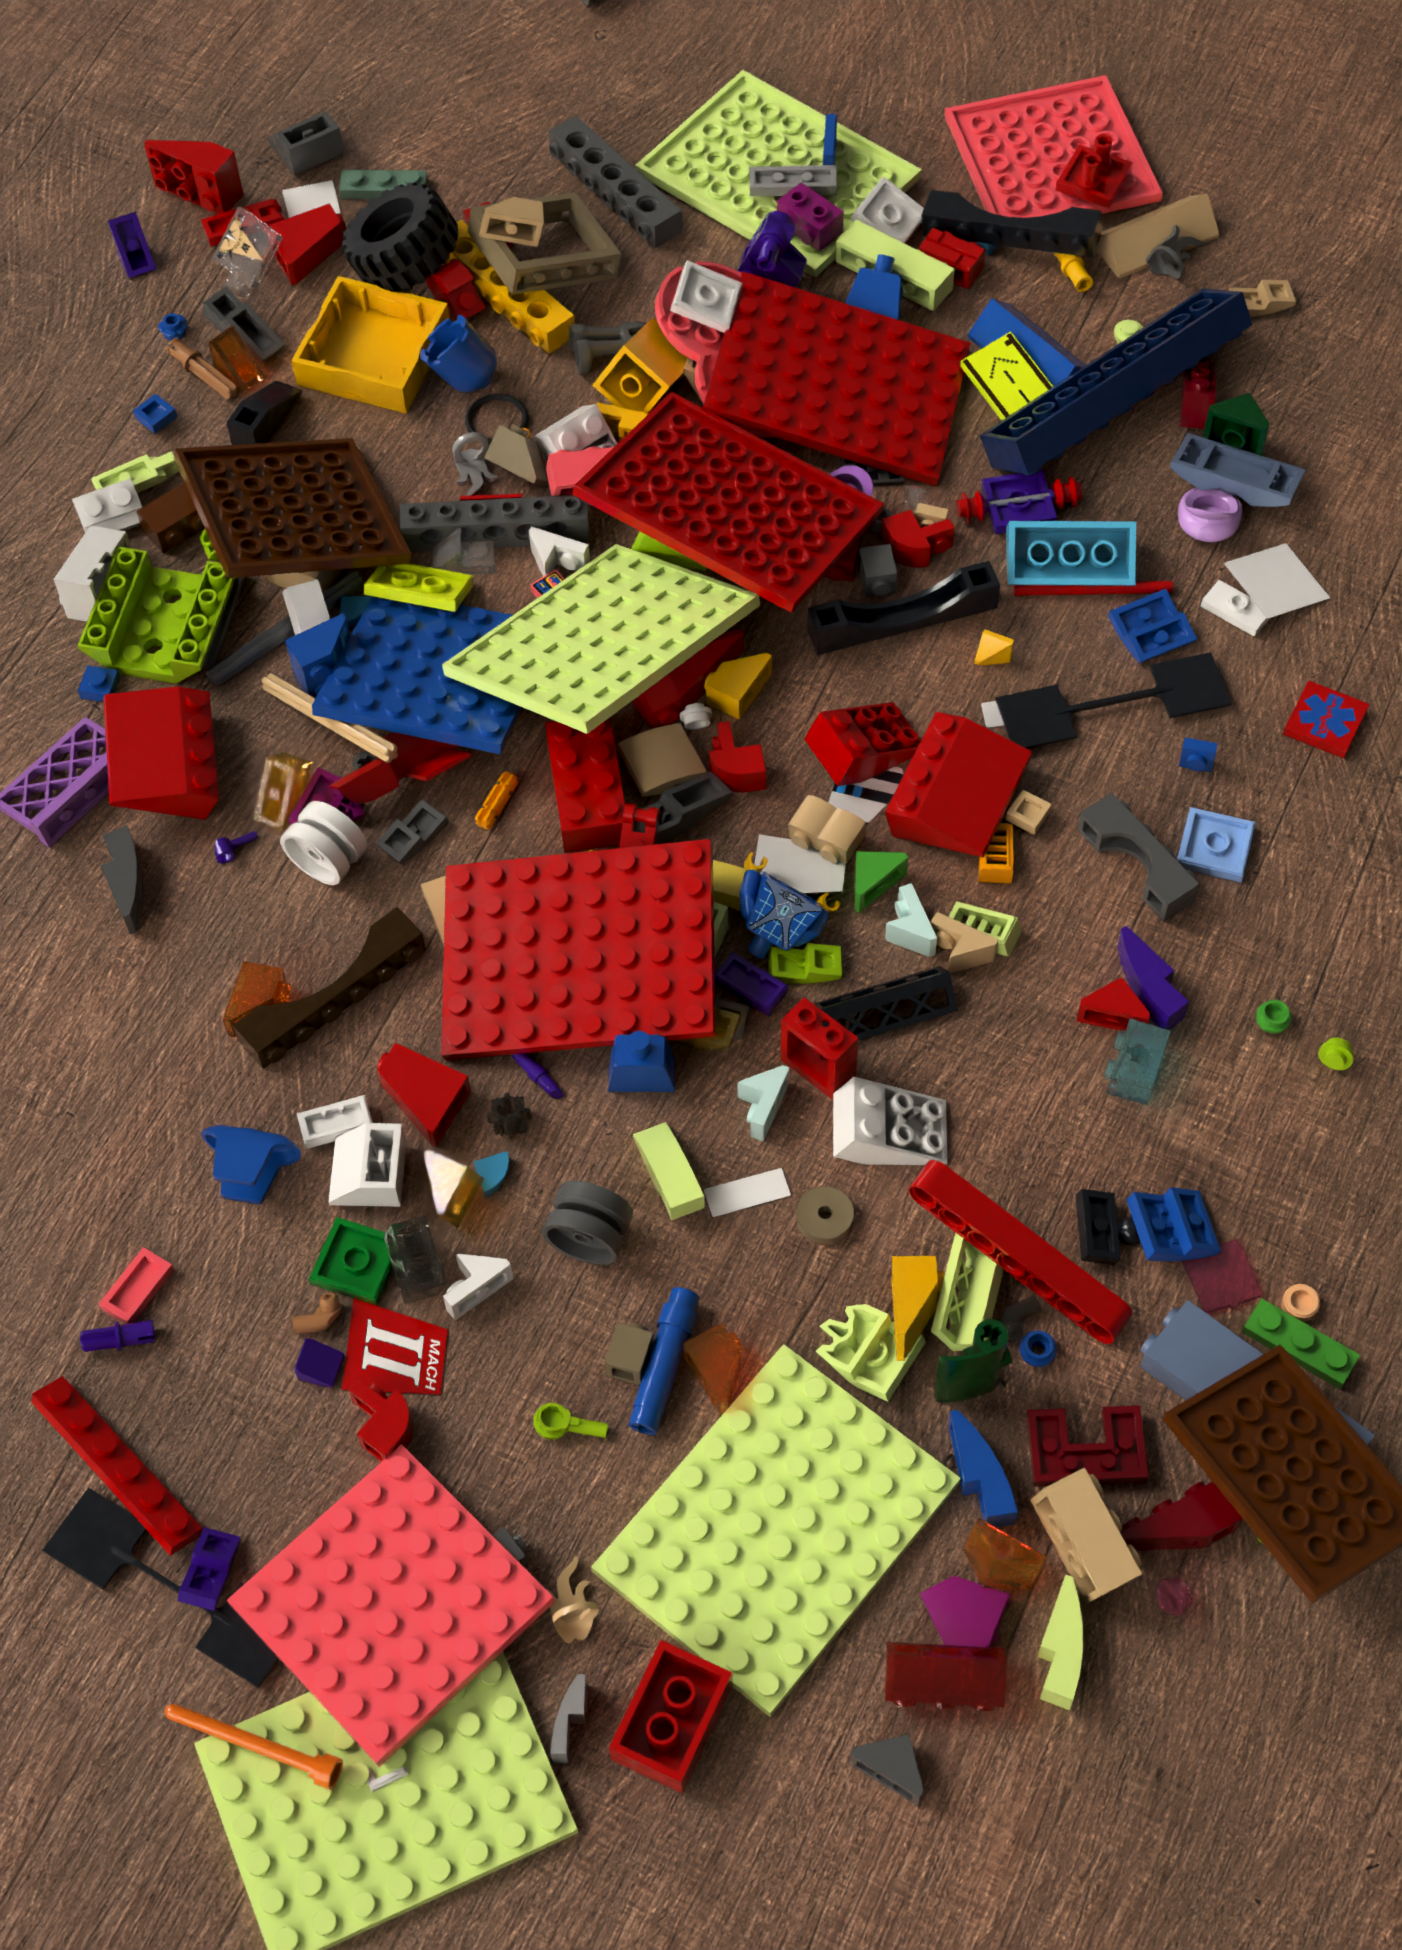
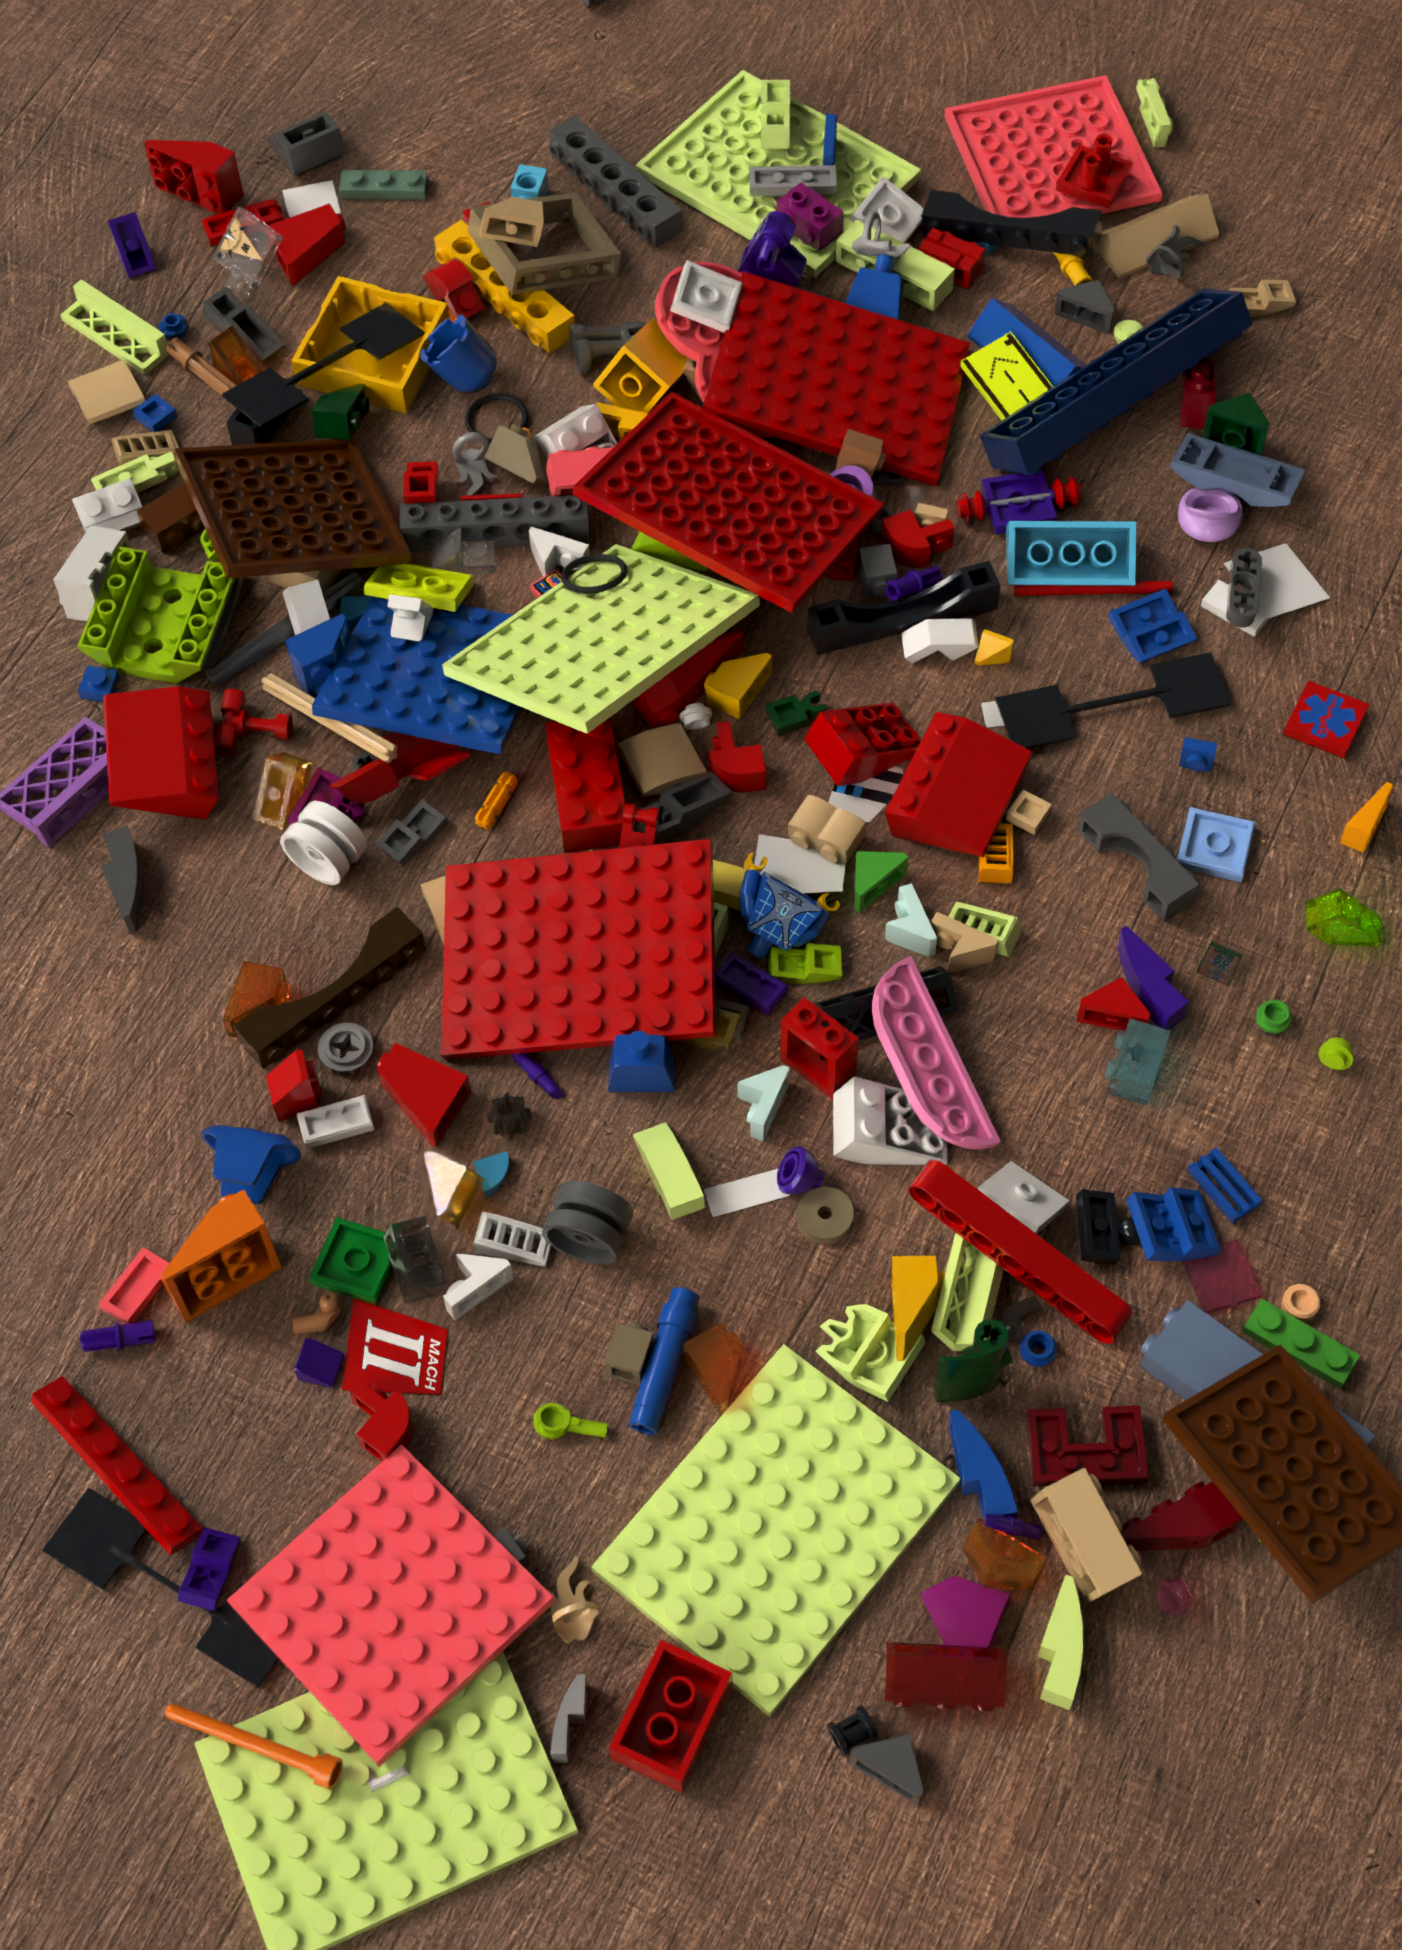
dark purple hand [214,831,258,864] -> none
white slope [329,1123,407,1207] -> none
black tyre [342,182,458,293] -> none
none -> yellowish green fence [60,280,169,375]
none -> tan slope [68,360,145,425]
none -> tan slope [111,430,179,465]
none -> orange slope [159,1189,282,1323]
none -> red bar [214,689,293,756]
none -> black hinge [222,303,425,428]
none -> red slope [266,1049,323,1122]
none -> dark green slope [311,384,370,440]
none -> light grey gear [318,1022,373,1075]
none -> white slope [387,594,434,641]
none -> red brick [403,461,440,504]
none -> white slope [474,1212,551,1267]
none -> medium azure brick [510,164,549,199]
none -> black tyre [561,554,628,594]
none -> yellowish green slope [761,80,790,149]
none -> dark green plate [766,691,827,736]
none -> dark purple brick [777,1146,824,1195]
none -> black bush [827,1705,879,1757]
none -> medium nougat brick [835,429,886,479]
none -> light grey piece [852,211,911,260]
none -> bright pink plate [872,956,1001,1150]
none -> dark purple axle [885,566,943,601]
none -> white slope [901,619,979,664]
none -> white plate [978,1161,1069,1234]
none -> dark purple piece [985,1514,1042,1540]
none -> dark grey slope [1054,280,1115,334]
none -> yellowish green hinge [1136,78,1173,148]
none -> blue tile [1187,1147,1262,1224]
none -> tile [1196,940,1243,986]
none -> dark grey beam [1226,548,1262,628]
none -> clear neon green slope [1305,888,1382,946]
none -> light orange slope [1340,782,1394,853]

